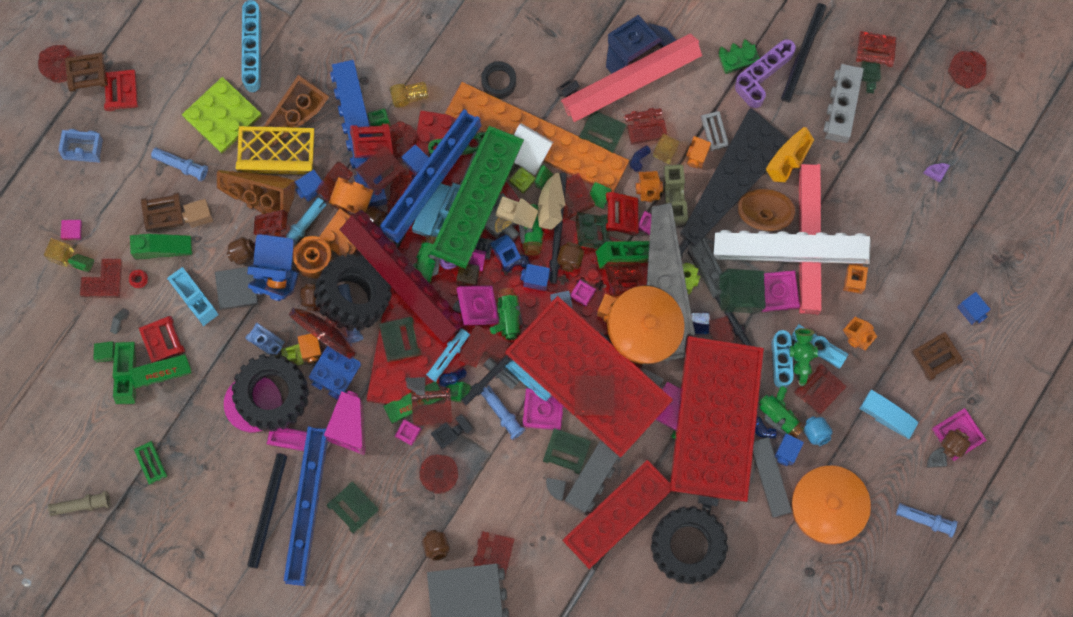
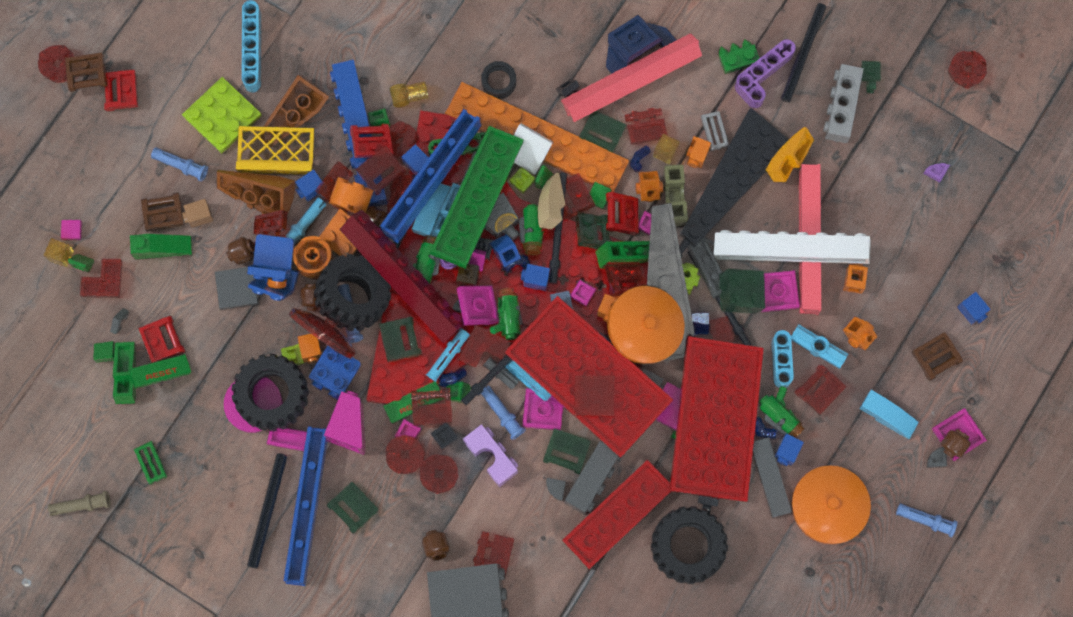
medium blue window [58,129,103,163] -> none
red plate [129,269,148,289] -> none
medium azure slope [167,267,219,326] -> none
medium blue hips [245,323,285,355] -> none
dark grey tile [406,377,425,396] -> none
black tile [452,414,476,436] -> none
tan slope [496,197,538,229] -> none
reddish brown head [557,242,584,272] -> none
dark orange dish [738,189,795,231] -> none
green piece [789,328,818,386] -> none
dark azure head [803,416,833,446] -> none
clear red plate [855,31,897,68] -> none
none -> clear red plate [385,435,425,474]
none -> lavender arch [463,424,518,487]

